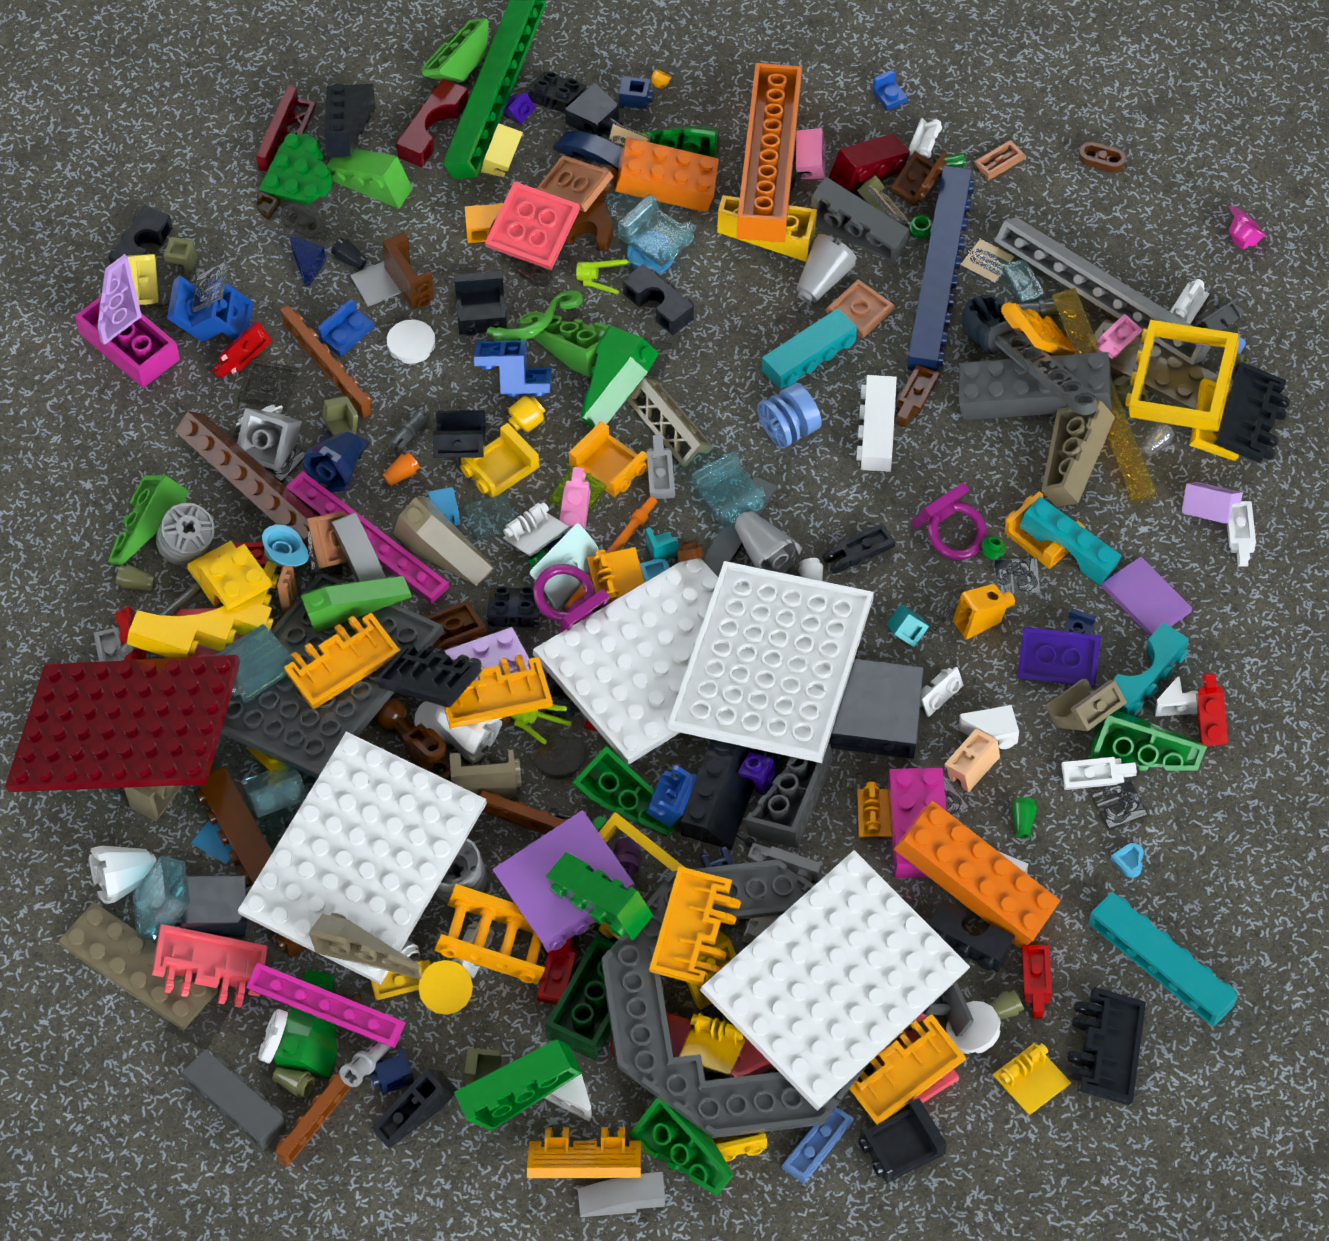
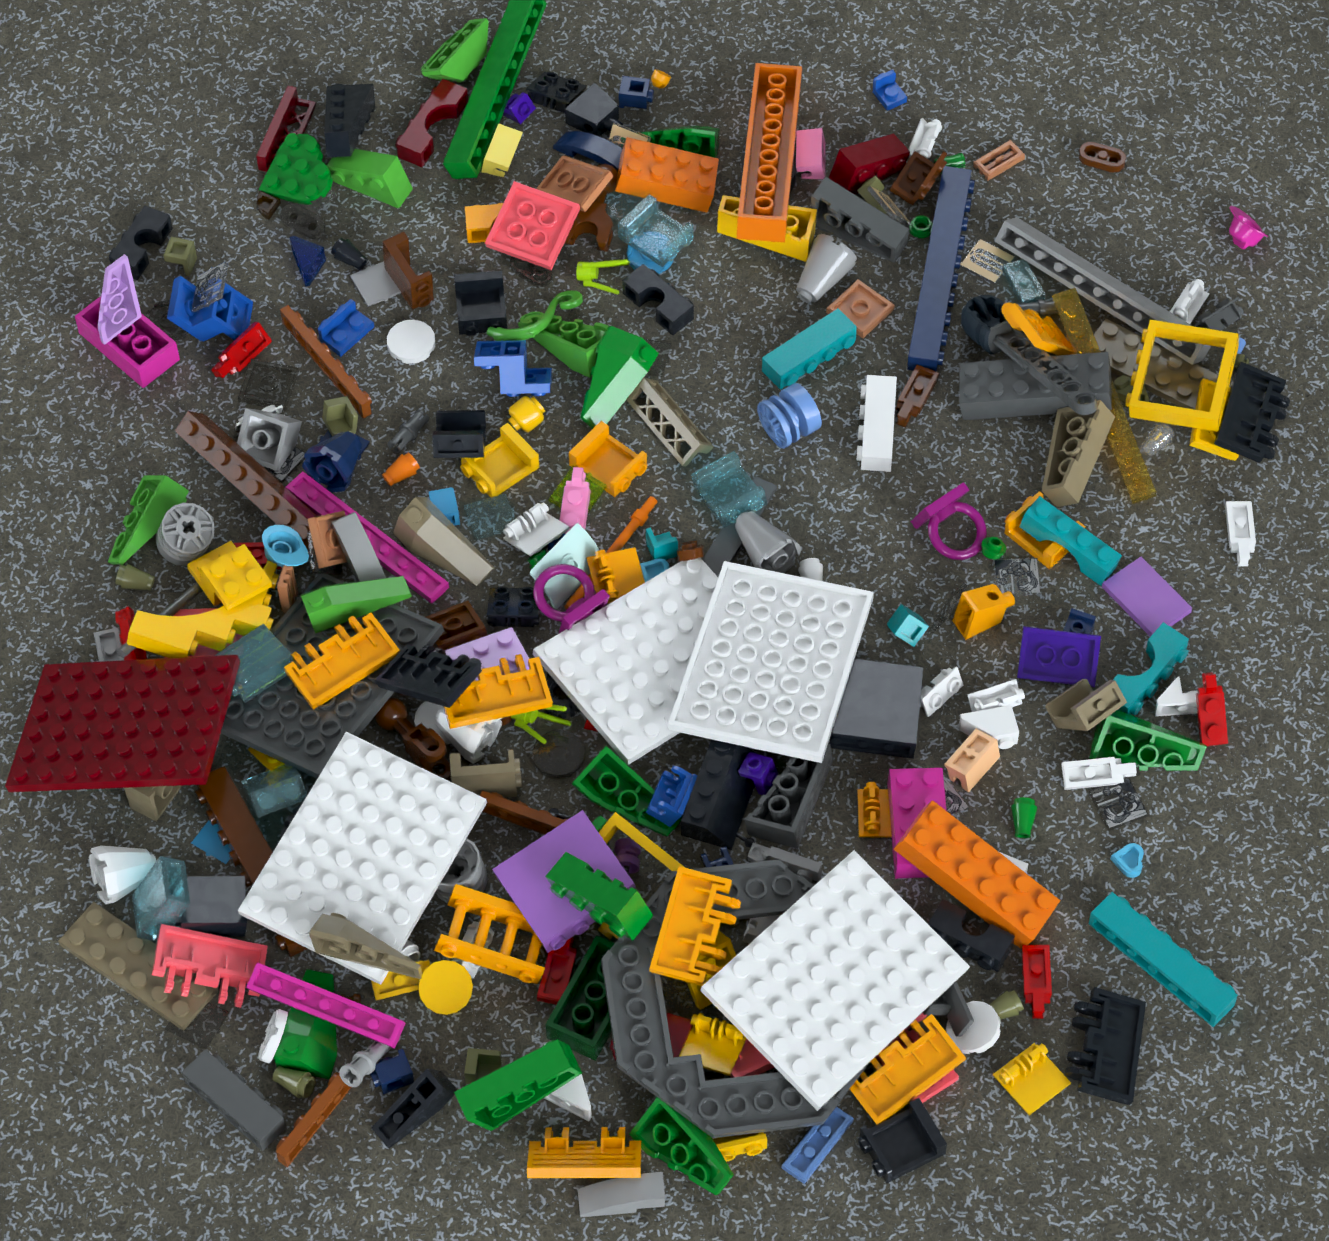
light yellow hinge [127,254,159,305] -> none
light grey hinge [646,435,675,499] -> none
black hinge [822,523,895,574] -> none
bright pink hinge [1095,314,1143,359] -> none
lavender panel [1182,482,1243,523] -> none
none -> white hinge [967,679,1025,712]

